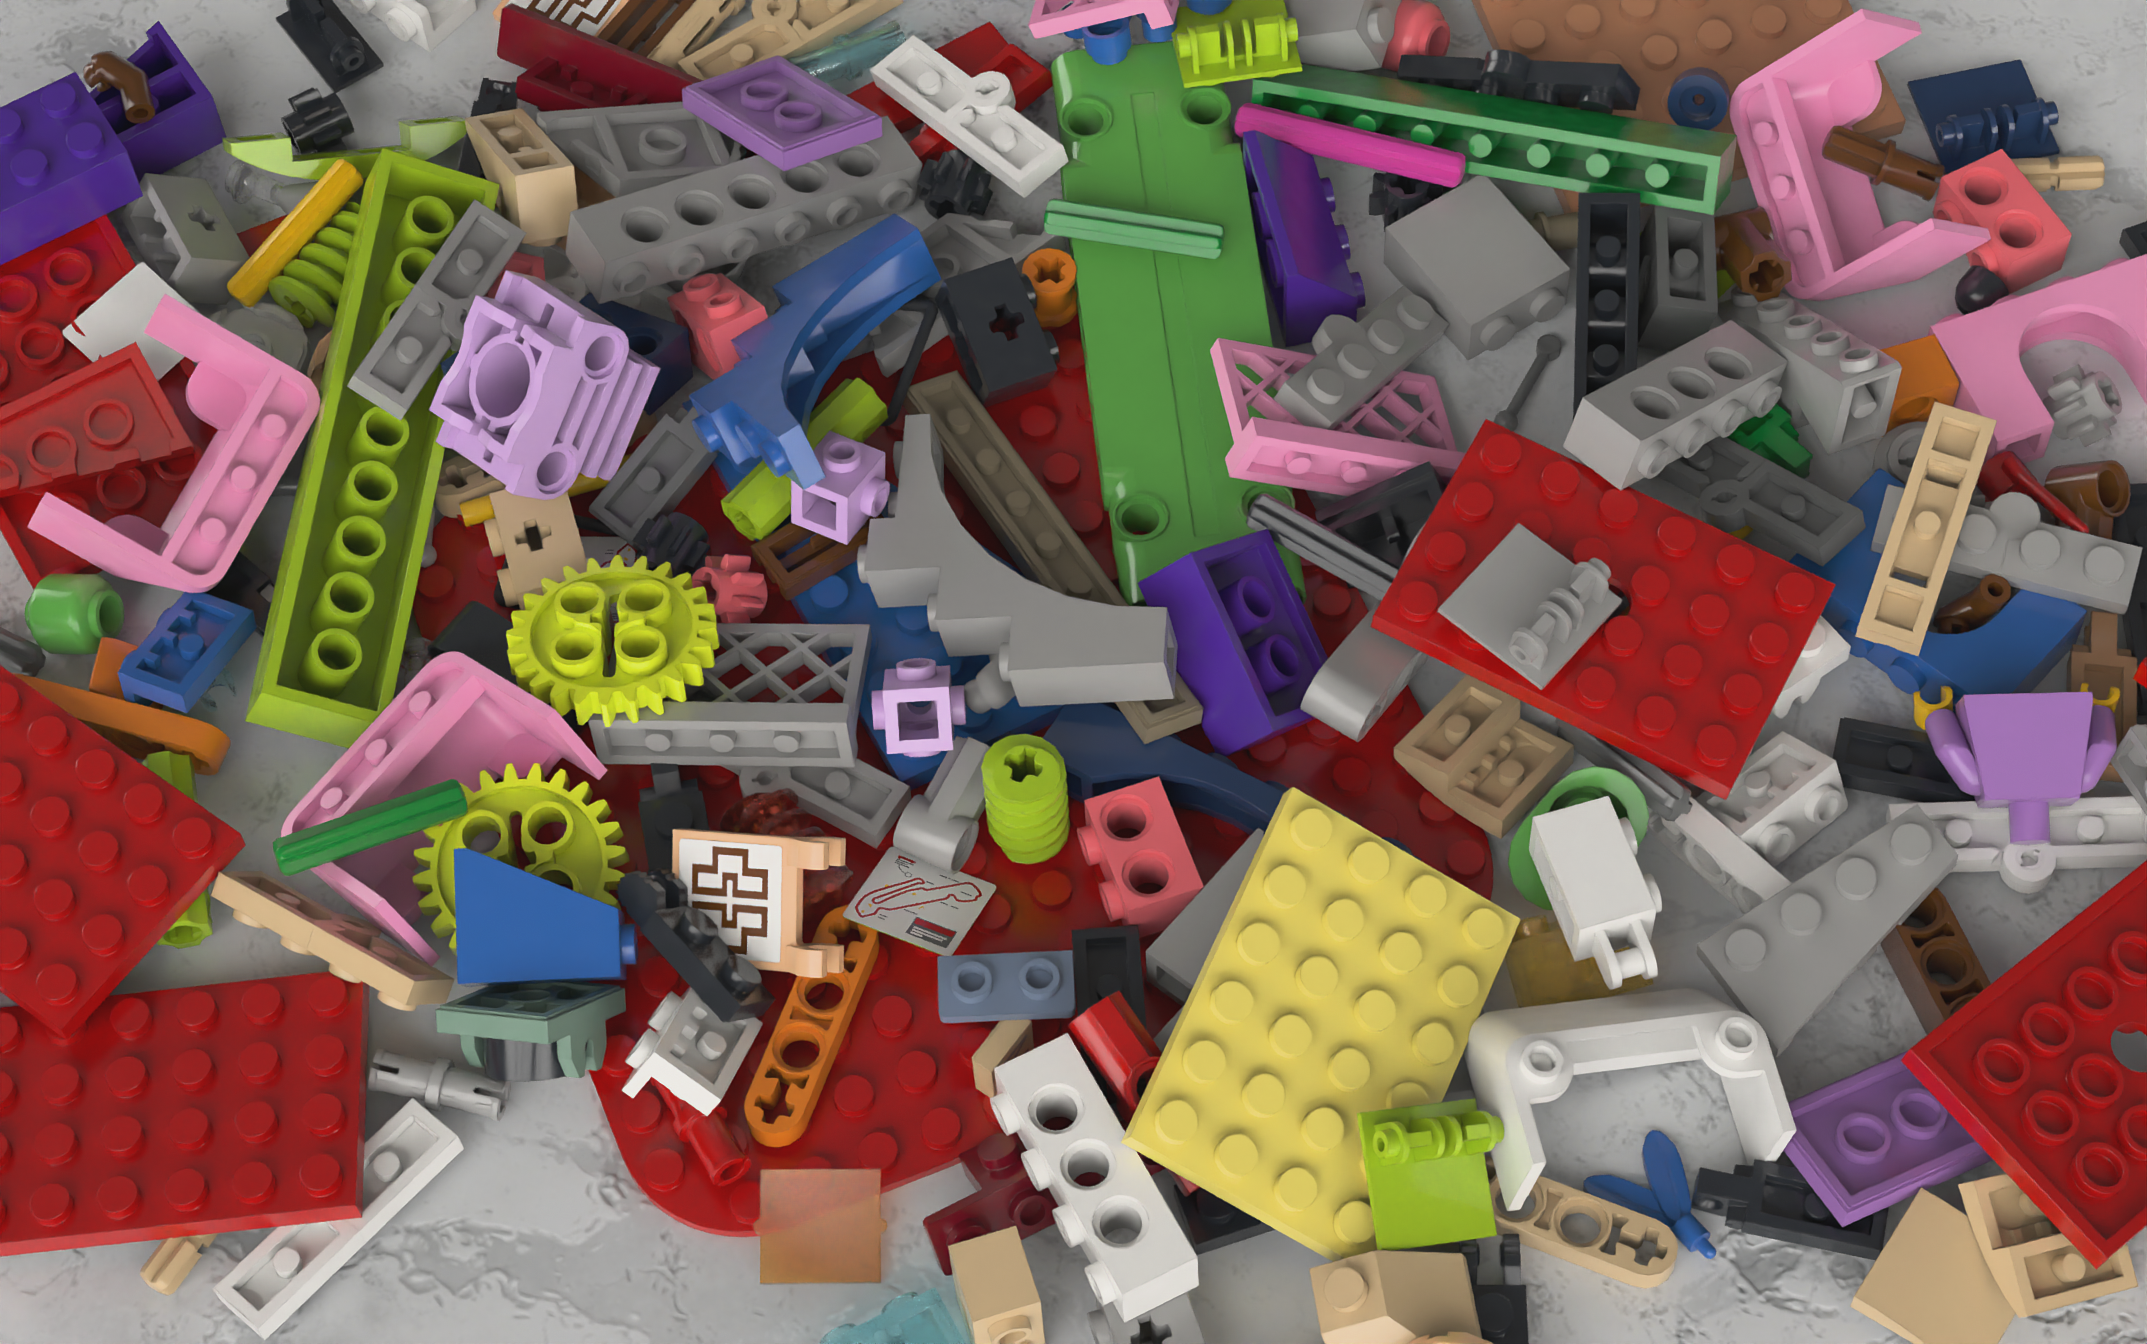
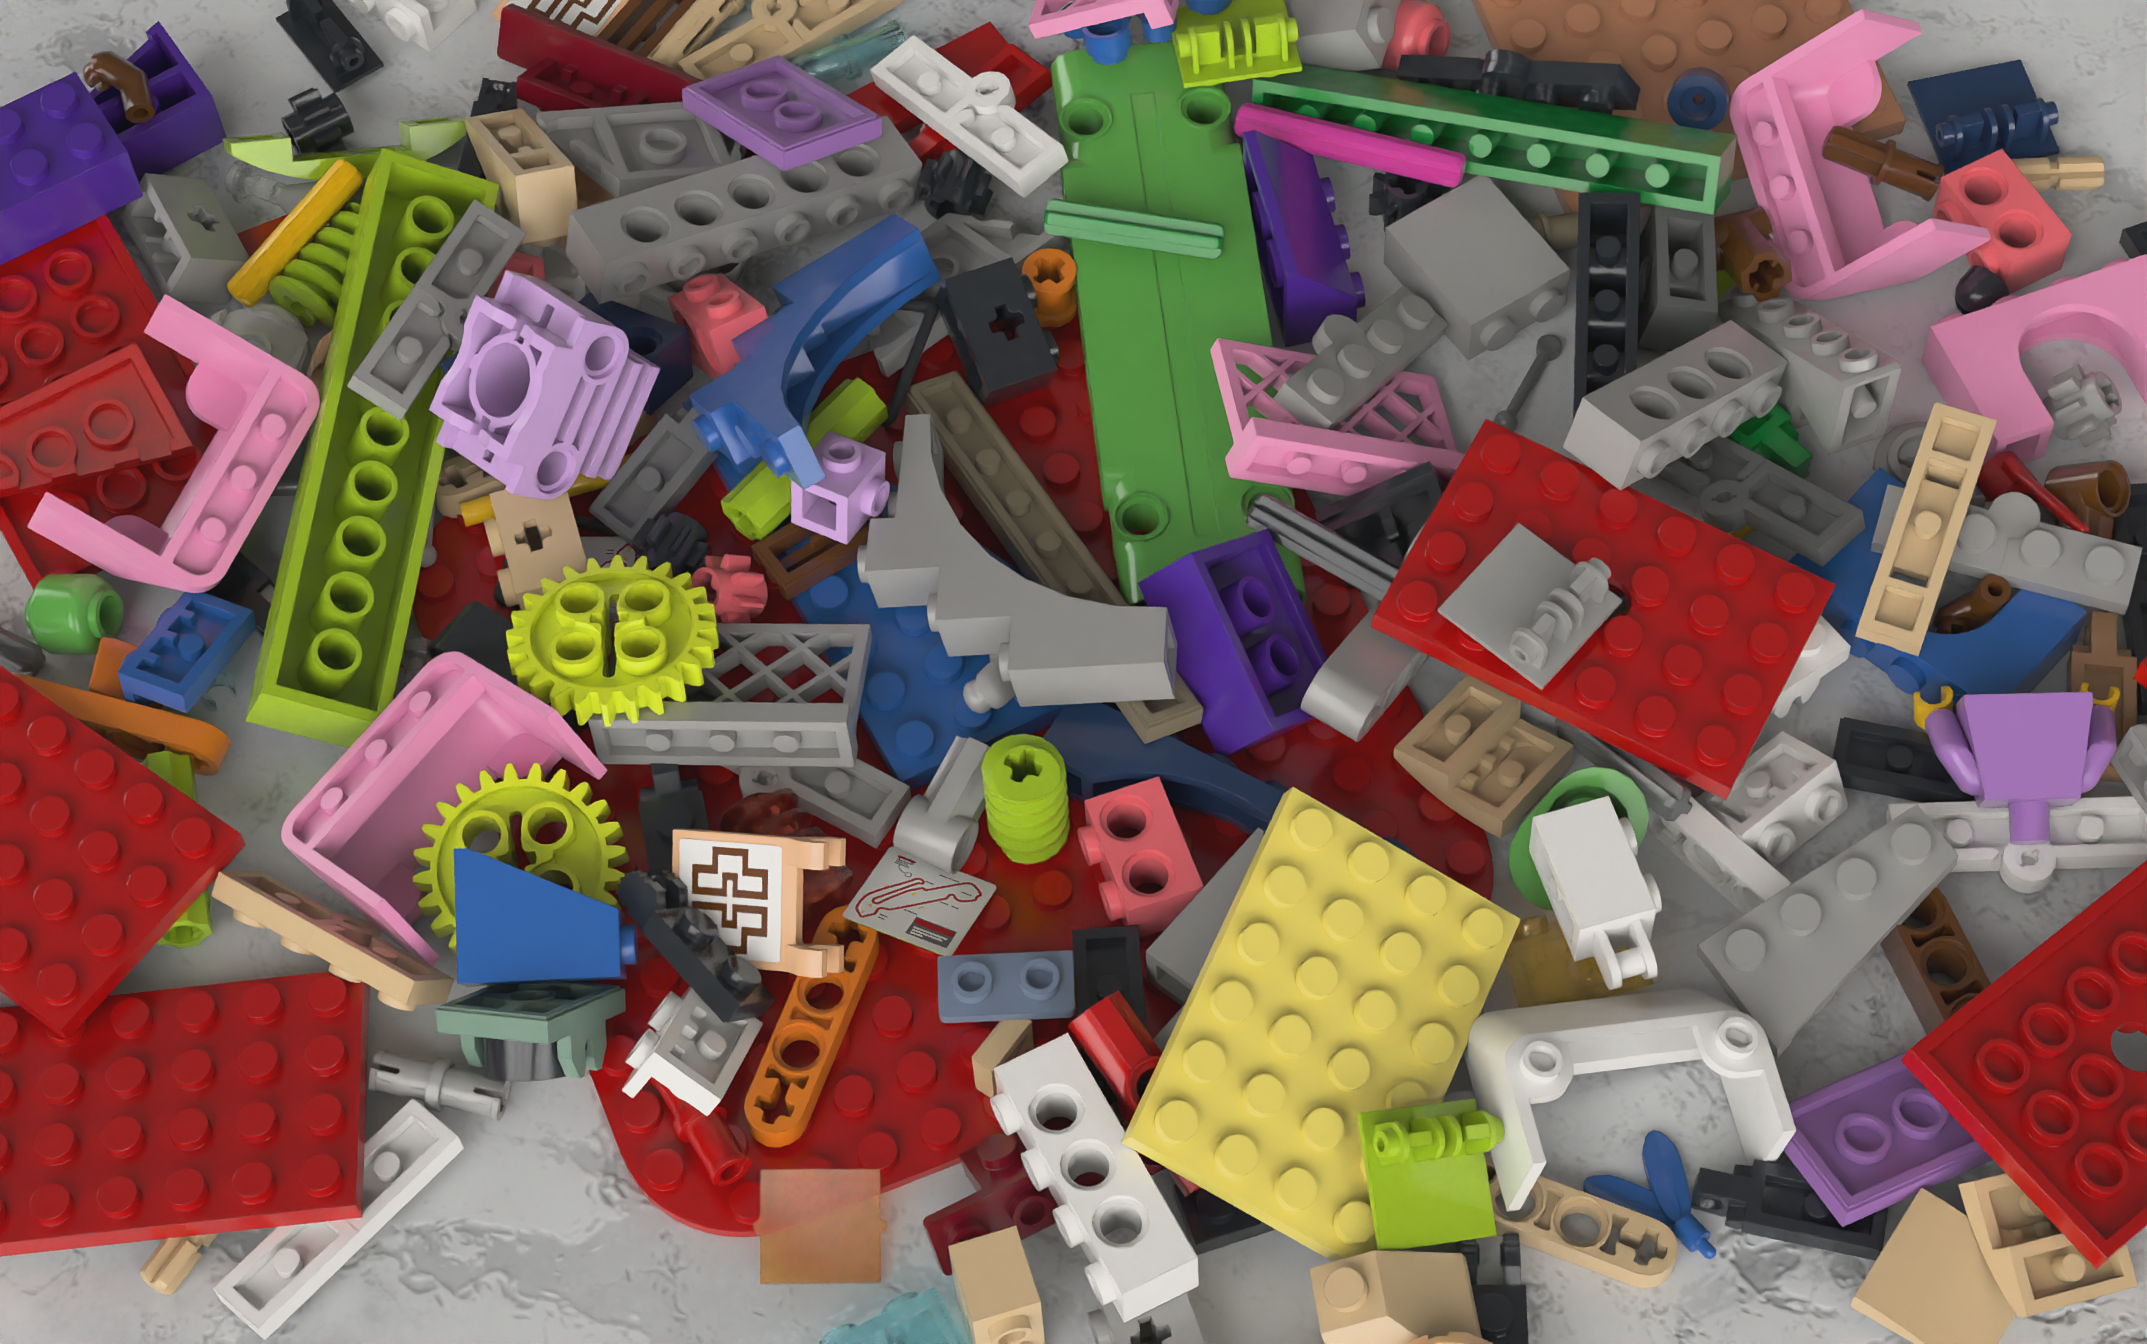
white sticker [63,263,202,381] -> none
green axle [273,779,468,876] -> none
lavender brick [872,658,966,757] -> none
orange brick [1880,334,1959,437] -> none

